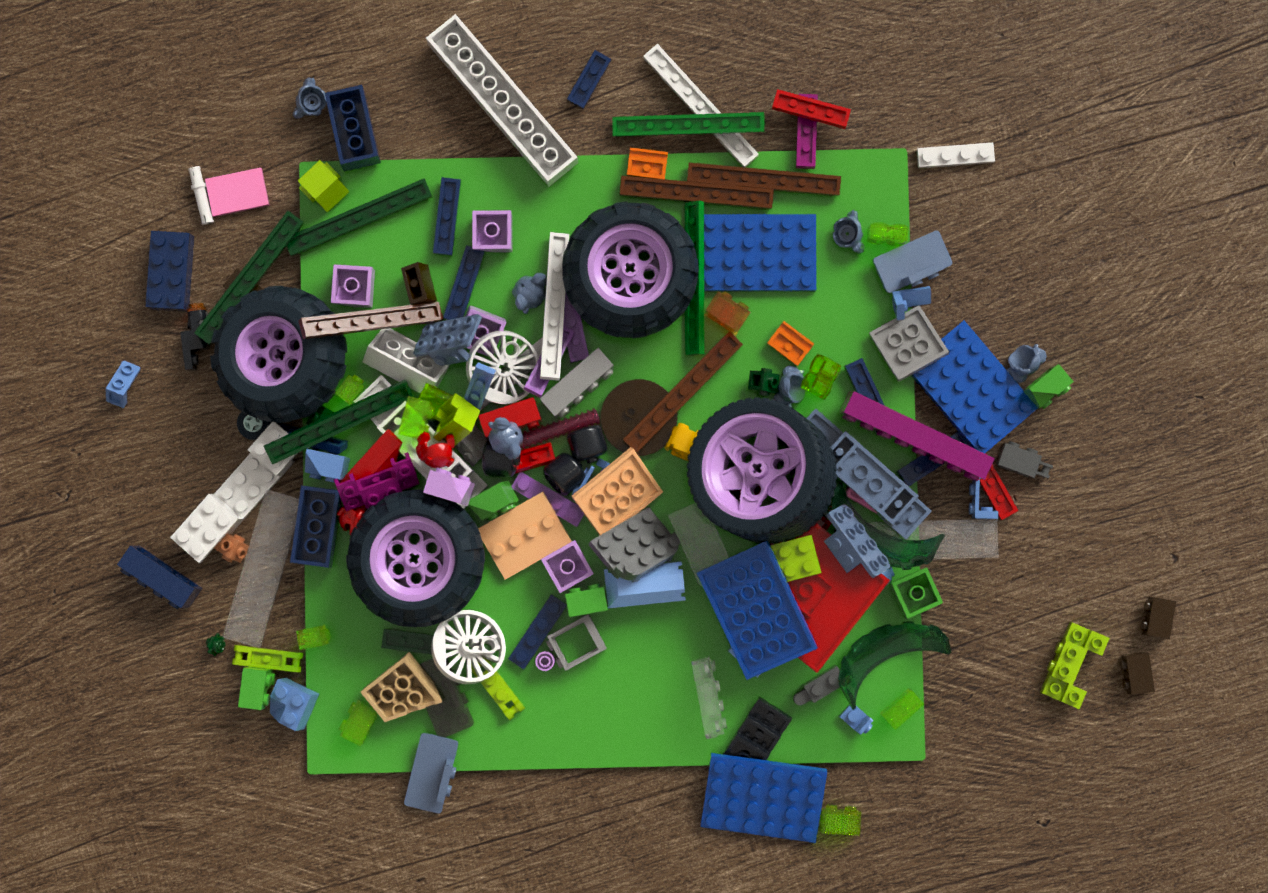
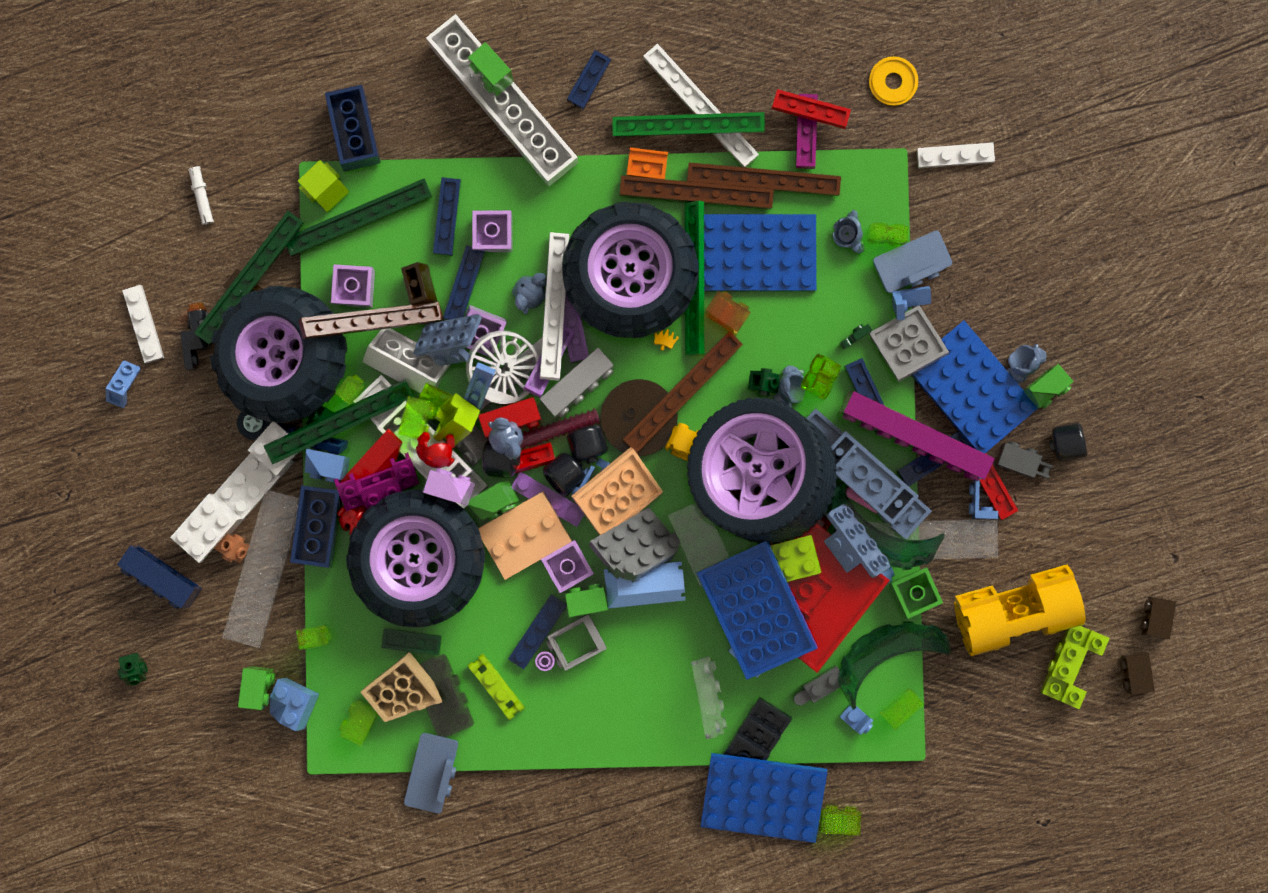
dark blue brick [146,231,194,312] -> none
bright pink tile [205,168,270,217] -> none
dark green plant [206,633,226,656] -> none
lime plate [232,645,303,672] -> none
sand blue hair [292,77,327,119] -> none
white piece [431,610,506,684] -> none
orange plate [767,321,814,366] -> none
none -> dark green brick [118,653,148,686]
none -> white plate [122,285,164,363]
none -> bright green slope [468,42,514,97]
none -> yellow piece [654,329,679,351]
none -> dark green plate [839,324,872,350]
none -> yellow piece [869,57,918,106]
none -> yellow cylinder [954,564,1086,656]
none -> black head [1049,422,1088,462]

